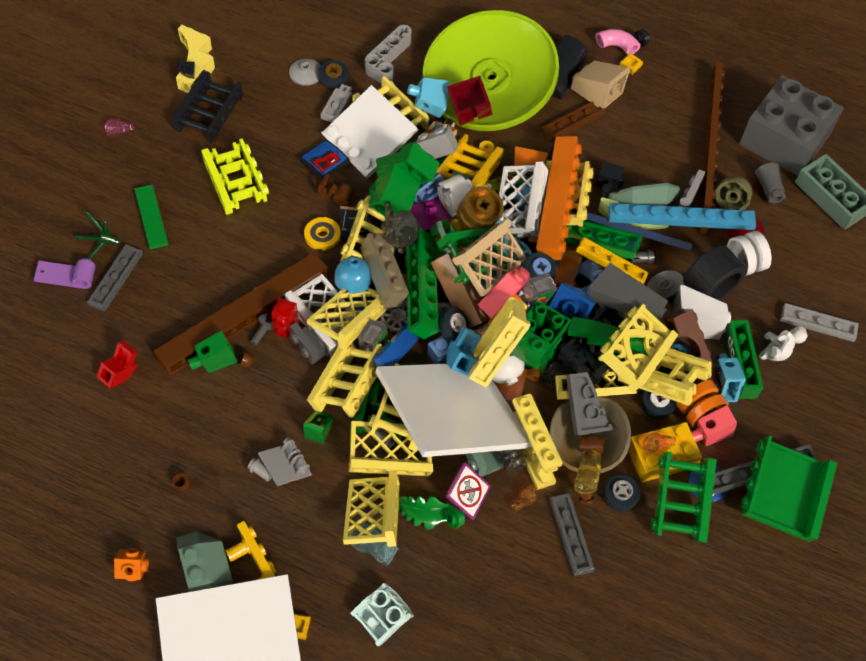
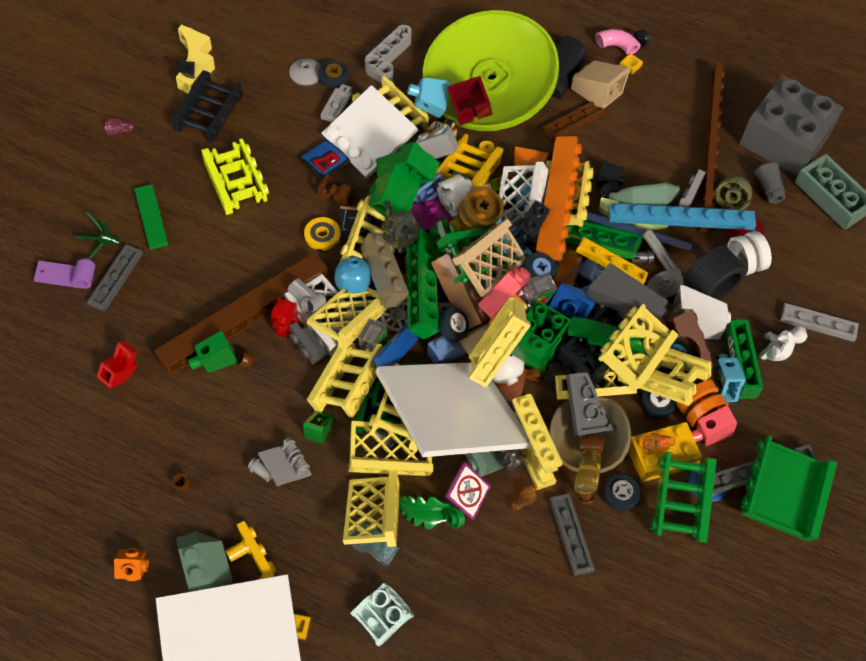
dark grey bar [250,312,274,346] -> none
dark azure brick [446,326,482,376] -> none
none -> light grey piece [287,278,326,315]
none -> black bracket [512,200,550,246]
none -> light grey axle [643,230,681,274]

